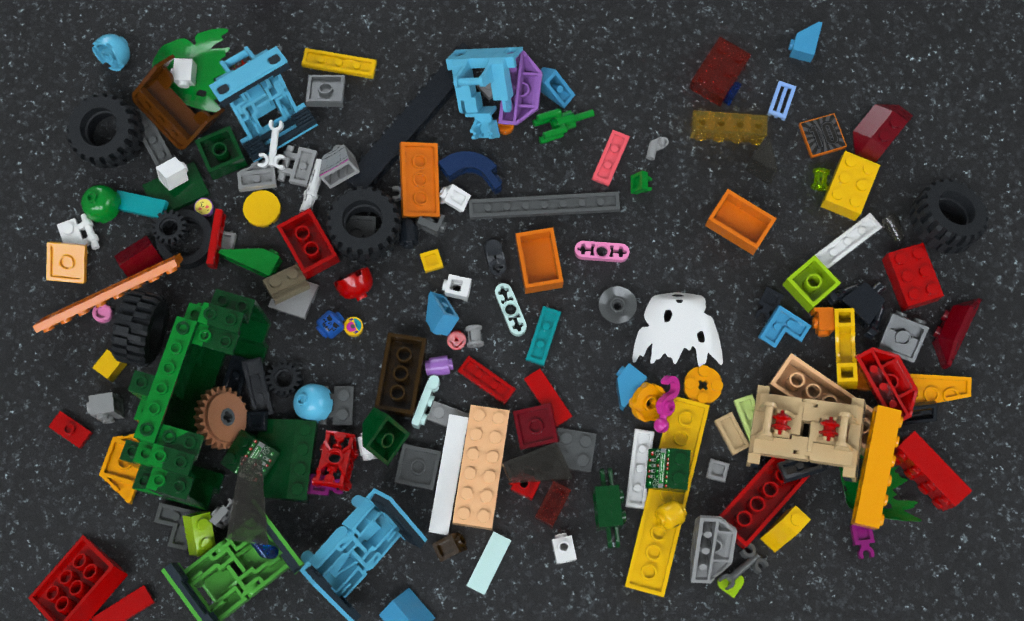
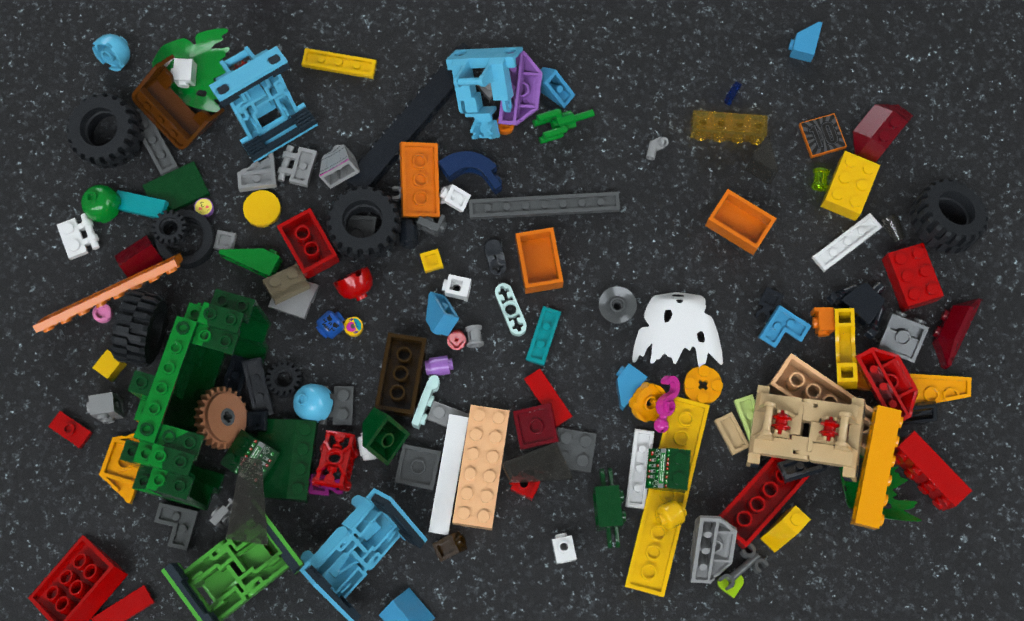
light orange plate [46,241,87,284] -> none
white brick [156,157,188,191] -> none
lime brick [183,511,216,557] -> none
dark green brick [195,126,248,180] -> none
red tile [206,208,226,269] -> none
clear blue arm [250,537,279,559] -> none
white bar [257,120,286,170] -> none
white pin [299,159,322,212] -> none
dark grey tile [306,75,346,107] -> none
red tile [458,356,516,405] -> none
light aqua tile [467,531,511,595] -> none
clear red brick [535,481,571,528] -> none
bright pink beam [574,241,630,263] -> none
coral tile [592,130,630,187] -> none
green tile [631,171,652,195] -> none
clear red brick [689,37,751,107] -> none
light grey tile [705,458,730,483] -> none
light blue tile [767,81,797,121] -> none
lime brick [783,255,841,313] -> none
magenta plate [850,525,875,559] -> none

